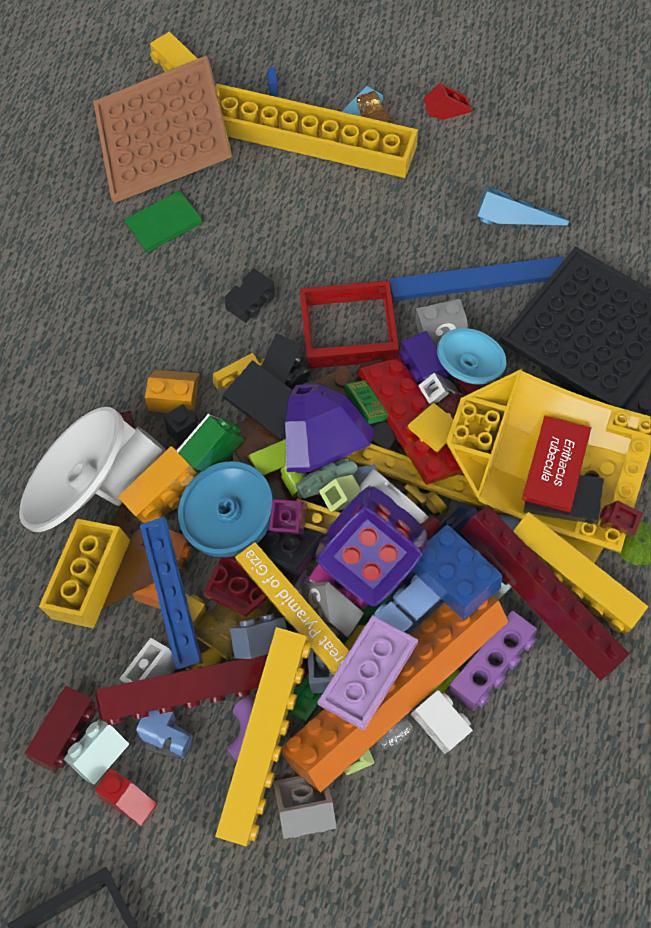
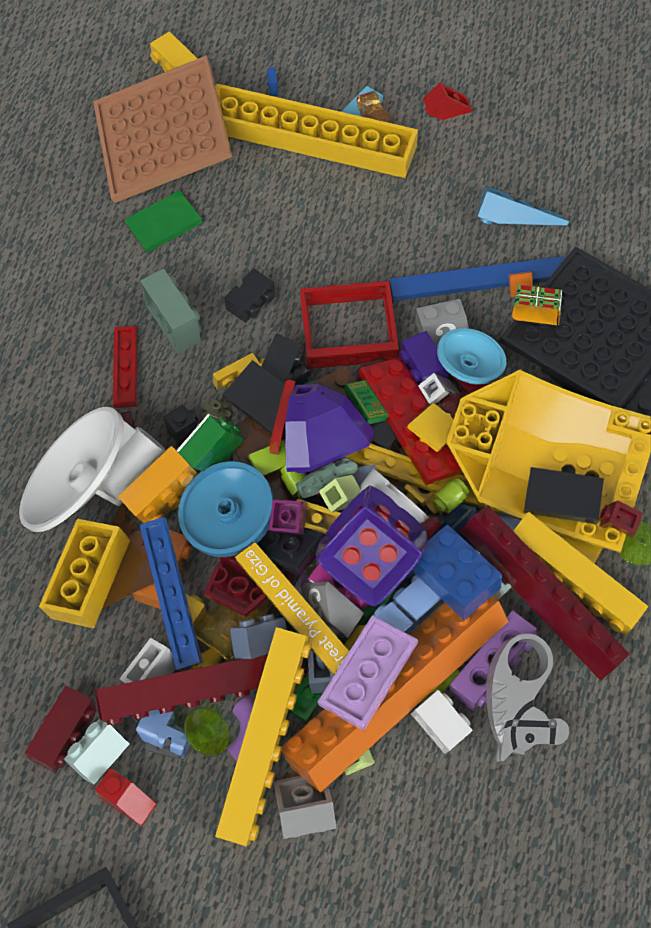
light orange slope [145,370,200,413] -> none
clear brick [376,716,414,753] -> none
red tile [522,415,592,513] -> none
none -> red tile [113,326,138,408]
none -> sand green brick [140,269,202,354]
none -> clear neon green dish [184,708,231,757]
none -> olive plant [202,400,231,420]
none -> red tile [270,380,295,455]
none -> lime brick [433,478,470,514]
none -> light grey animal [486,634,569,762]
none -> orange tile [508,271,533,297]
none -> piece [512,284,562,325]

